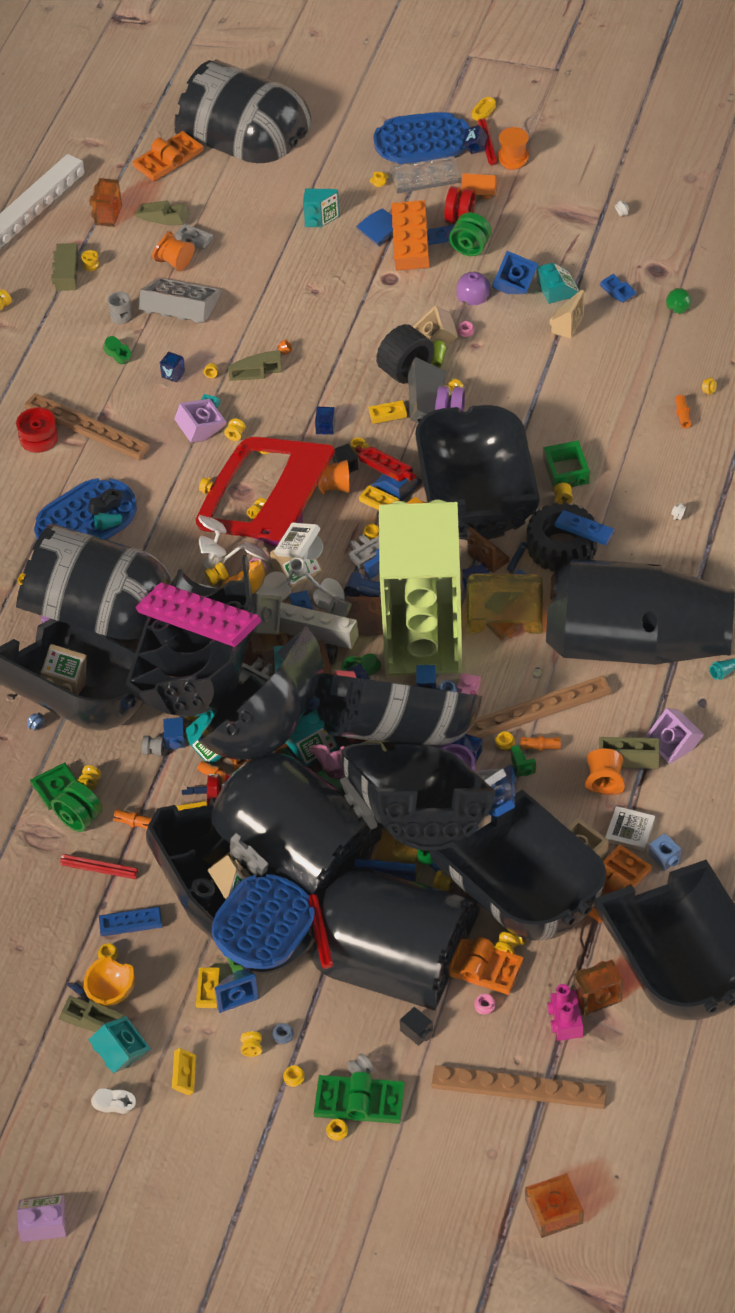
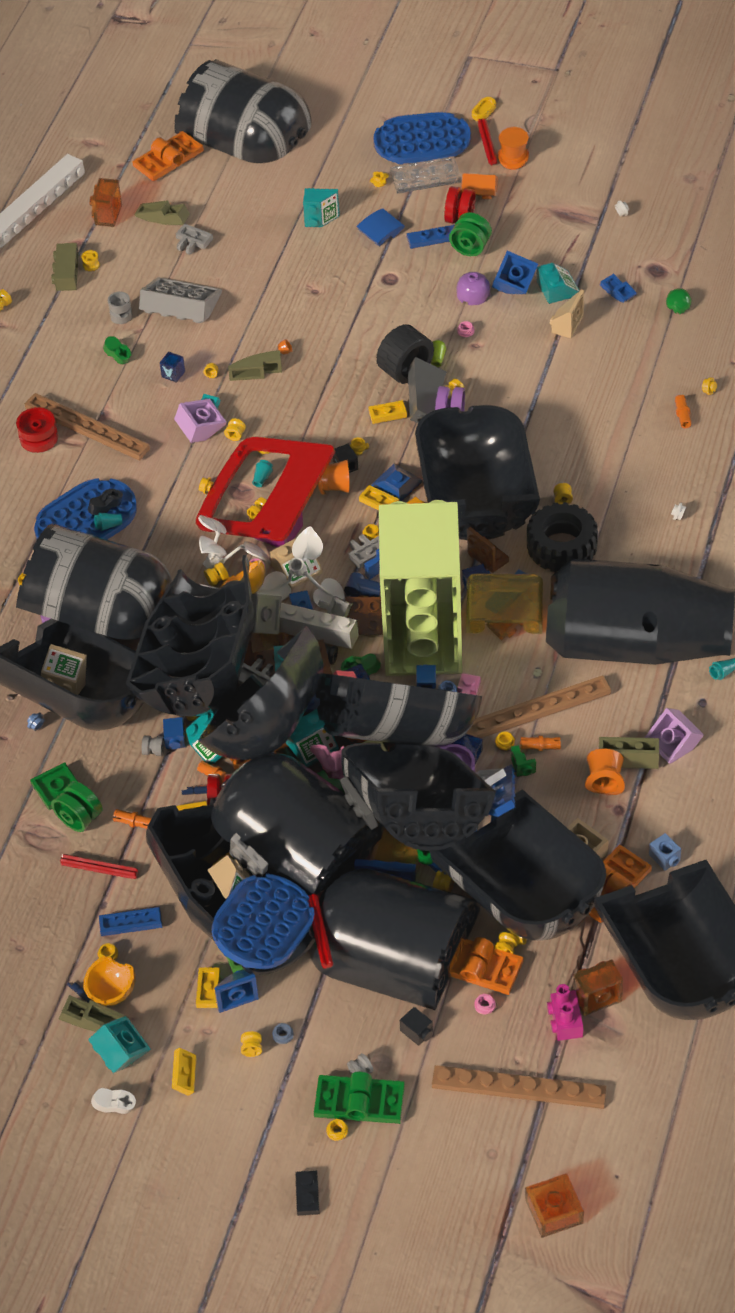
lavender slope [17,1195,66,1242] -> none
yellow wheel [78,765,102,790] -> none
dark pink plate [135,582,261,647] -> none
orange hat [152,231,195,272] -> none
white tile [274,523,320,558] -> none
yellow plate [283,1065,305,1087] -> none
clear blue brick [315,406,336,435] -> none
red plate [356,446,416,481] -> none
orange brick [391,200,430,271] -> none
tan slope [413,305,458,348] -> none
clear blue brick [463,125,487,154] -> none
dark blue wheel [507,542,527,574] -> none
green window [543,440,590,488] -> none
blue plate [555,510,614,546] -> none
white tile [605,806,655,852] -> none
none -> teal cone [252,460,273,488]
none -> black plate [295,1170,320,1216]

